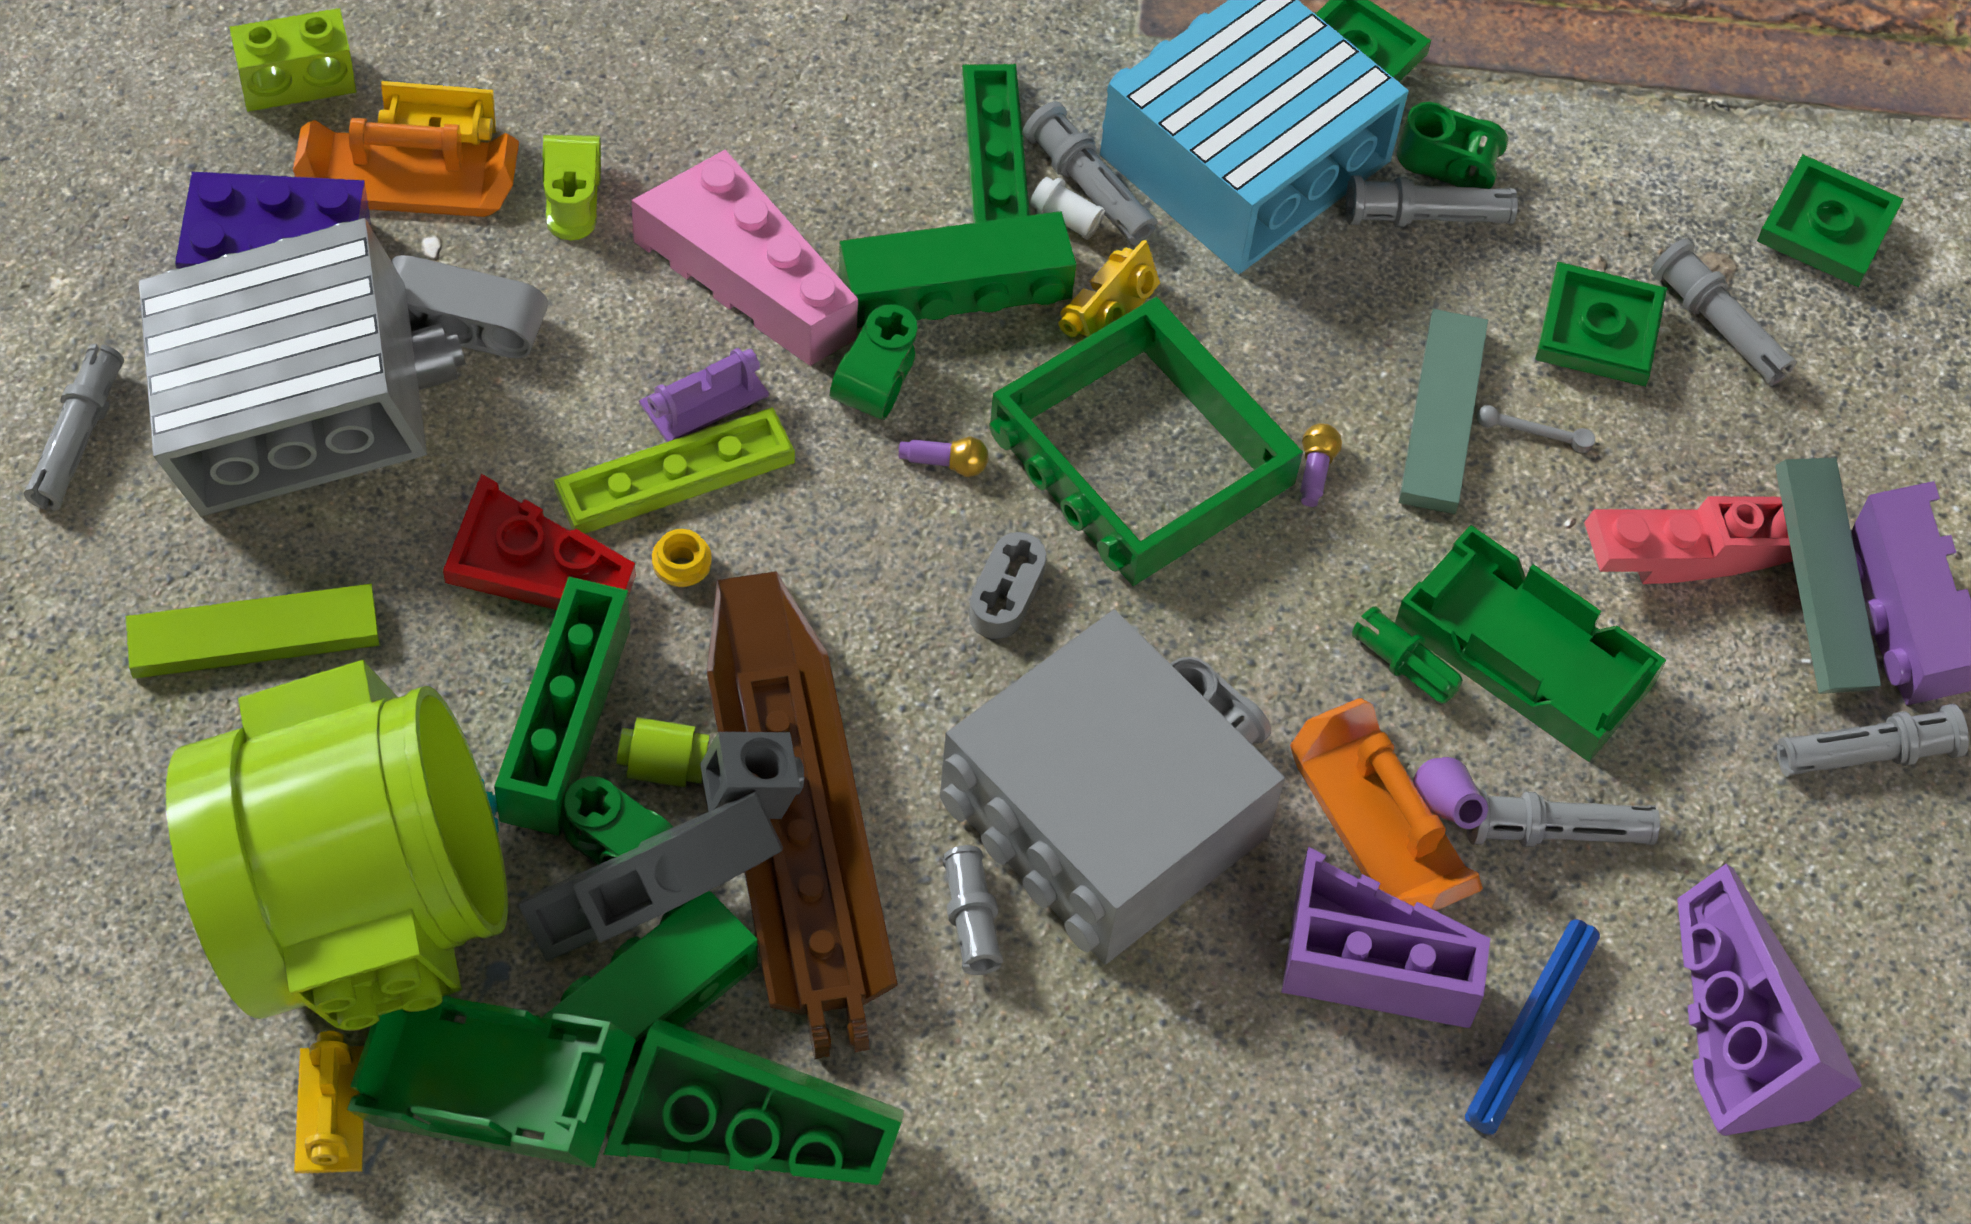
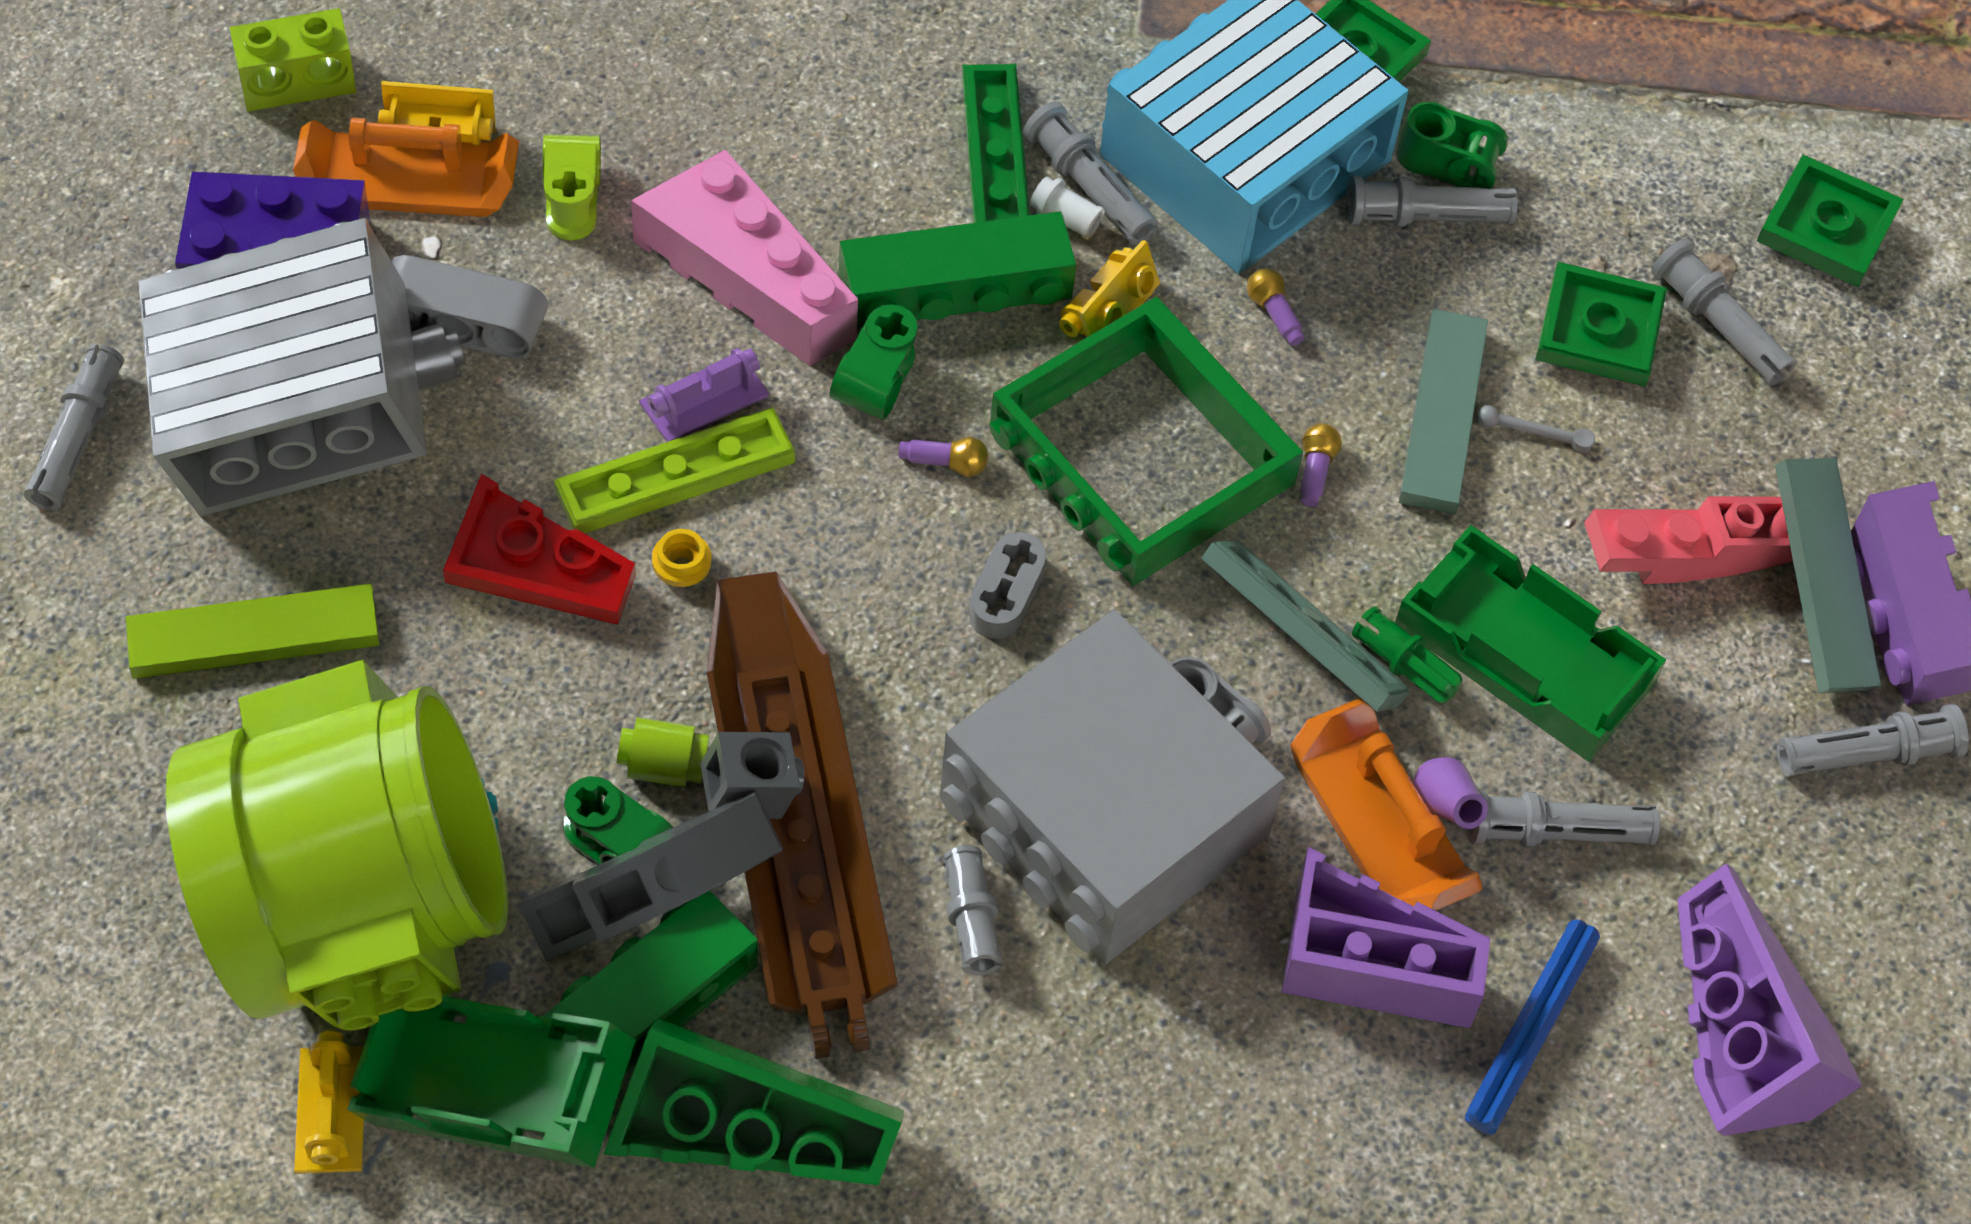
green brick [494,577,630,836] -> none
none -> sand green tile [1201,540,1410,712]
none -> piece [1246,268,1305,346]

